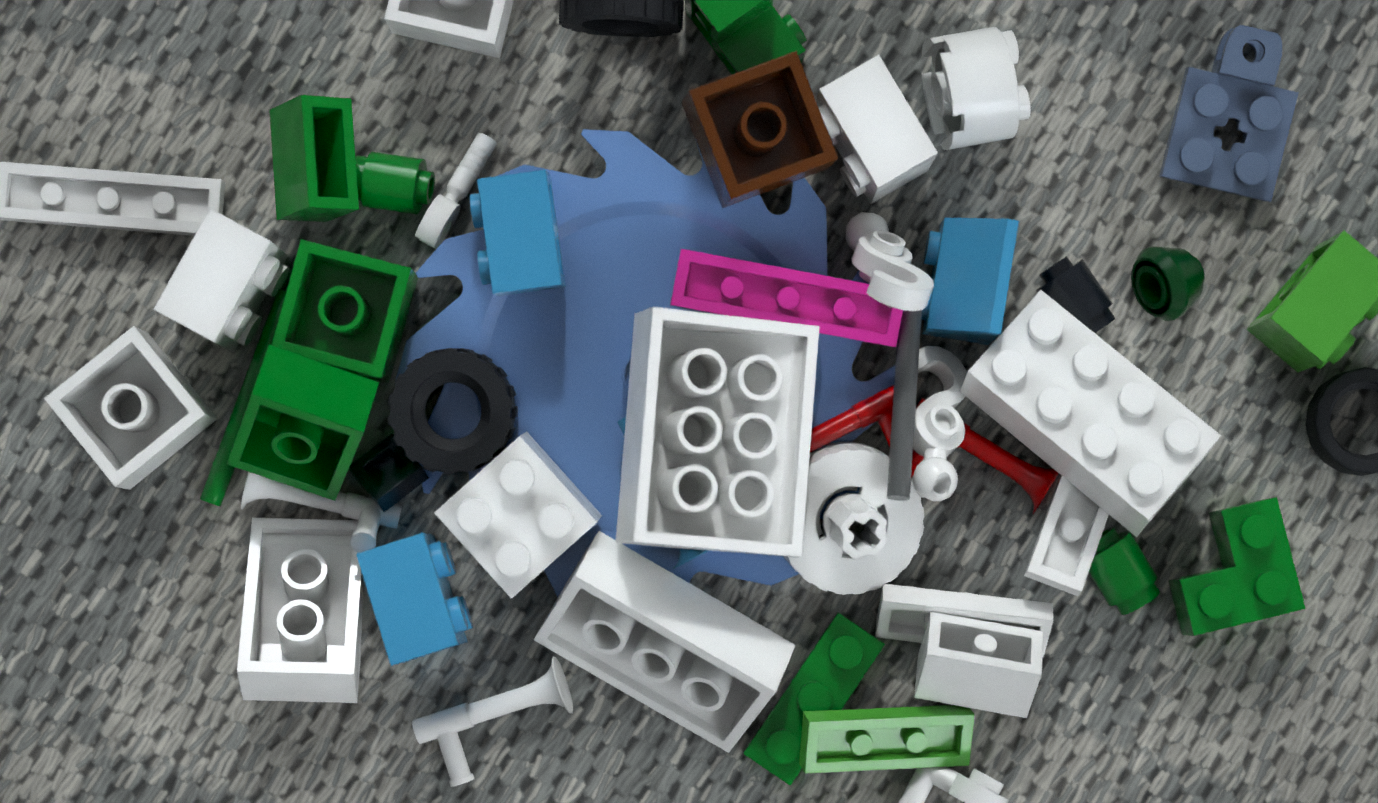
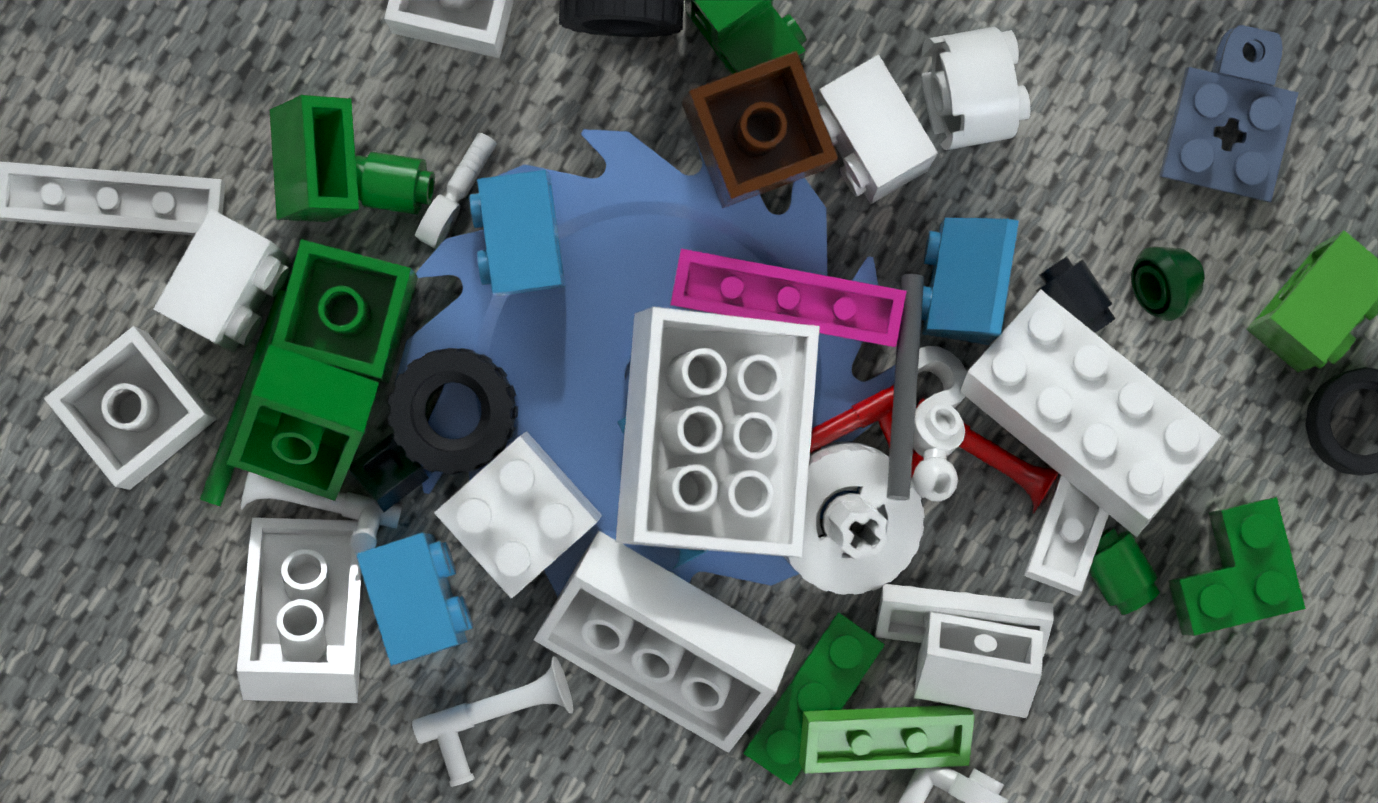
white piece [846,212,934,311] -> none

